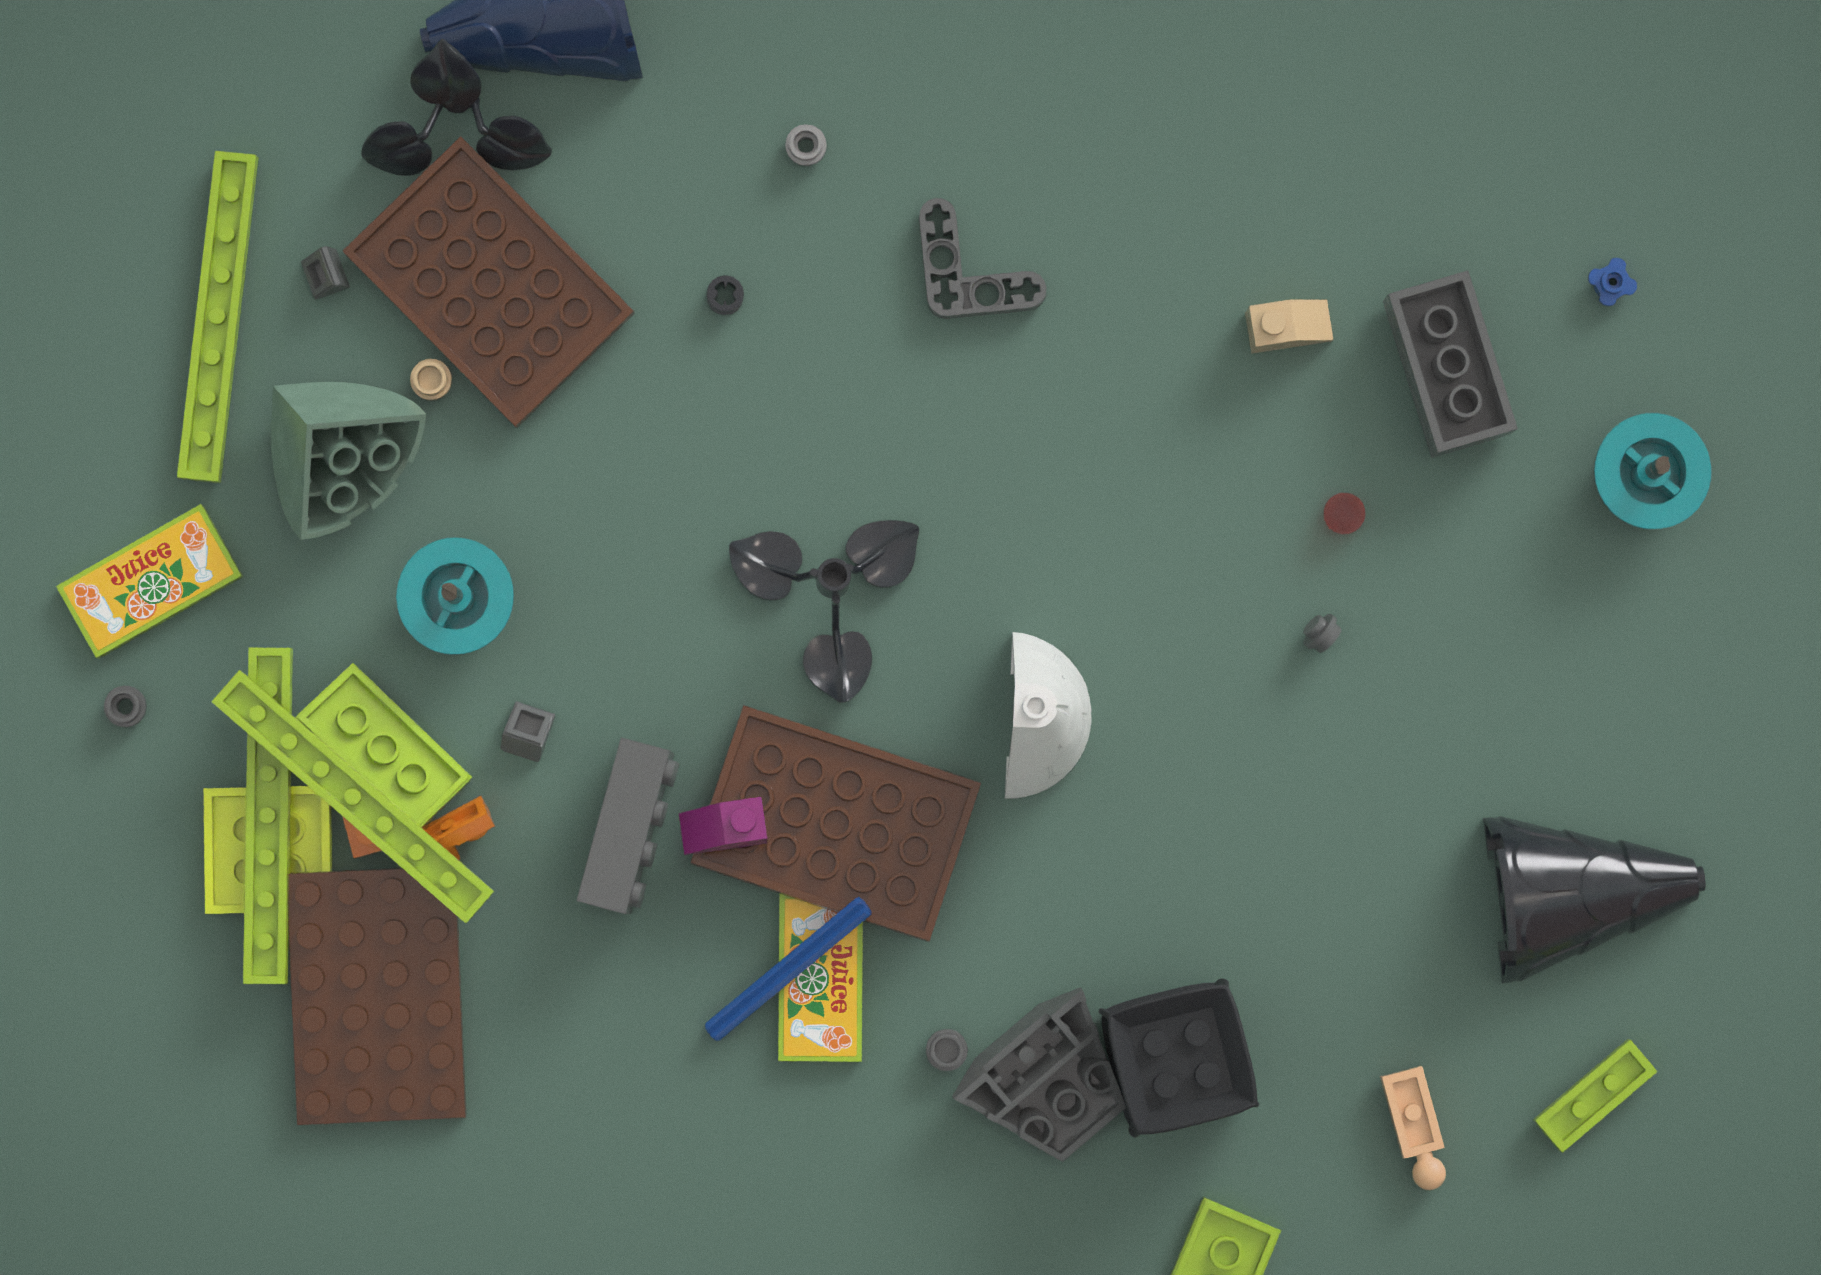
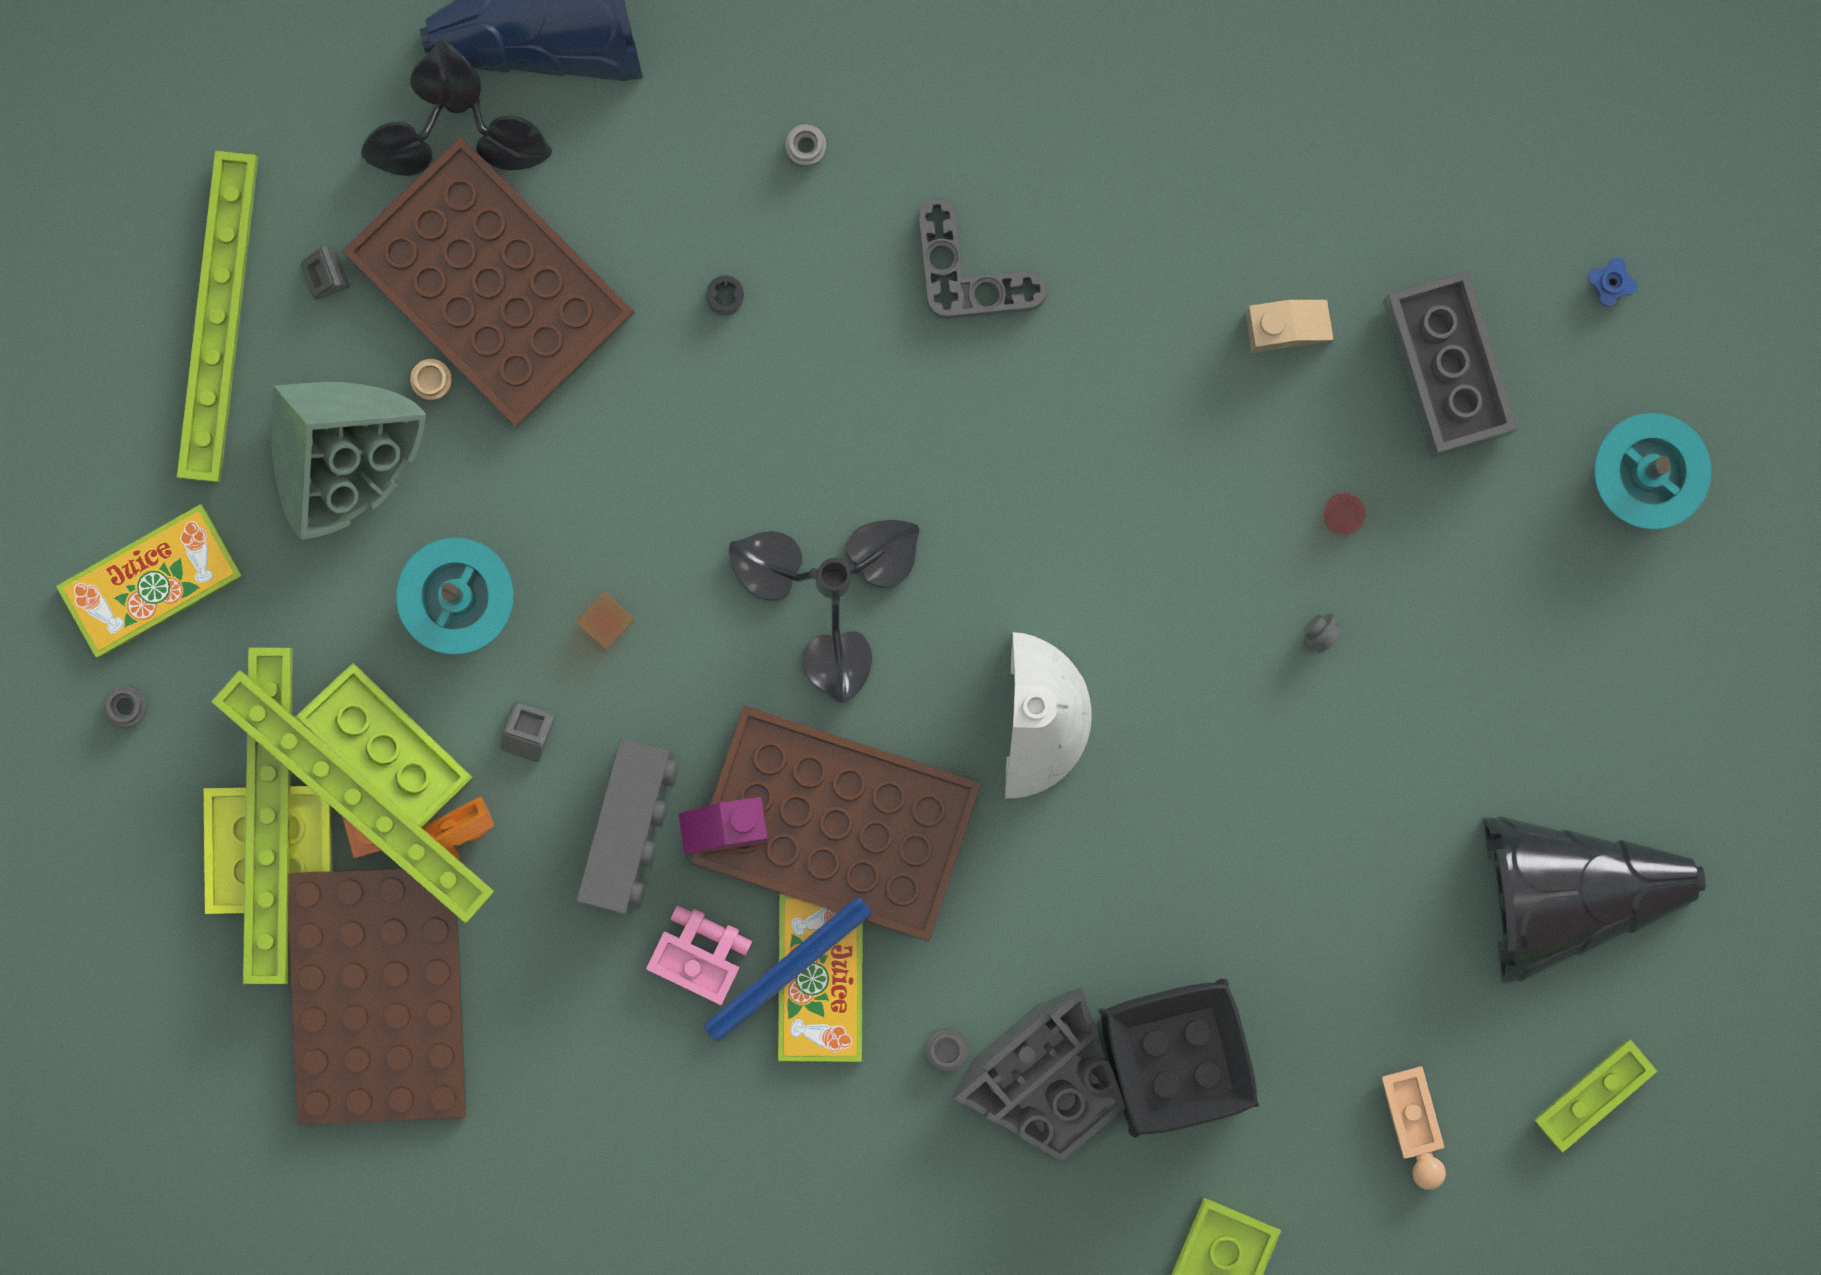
none -> clear orange plate [576,591,635,650]
none -> bright pink plate [646,905,753,1005]

